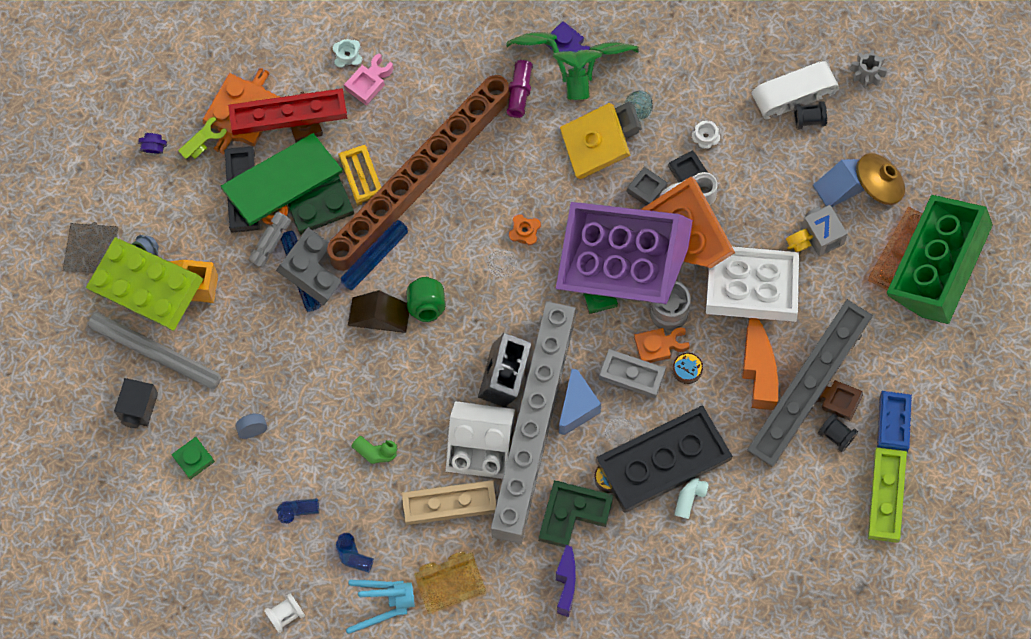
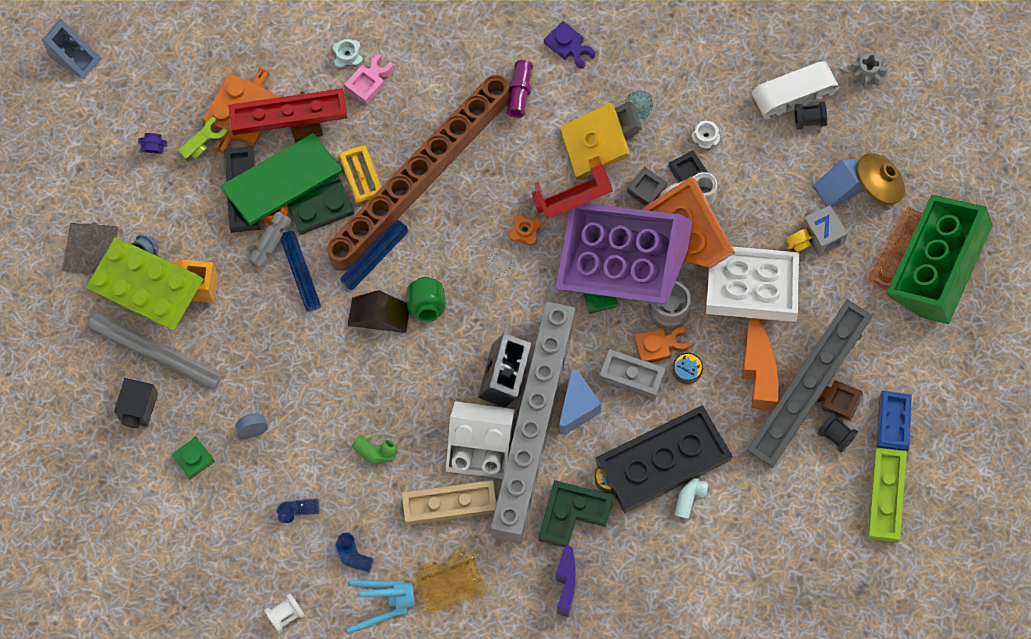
dark grey plate [276,227,342,305] -> none
green plant [506,32,639,100] -> none
none -> sand blue slope [42,19,101,79]
none -> red panel [532,156,613,219]

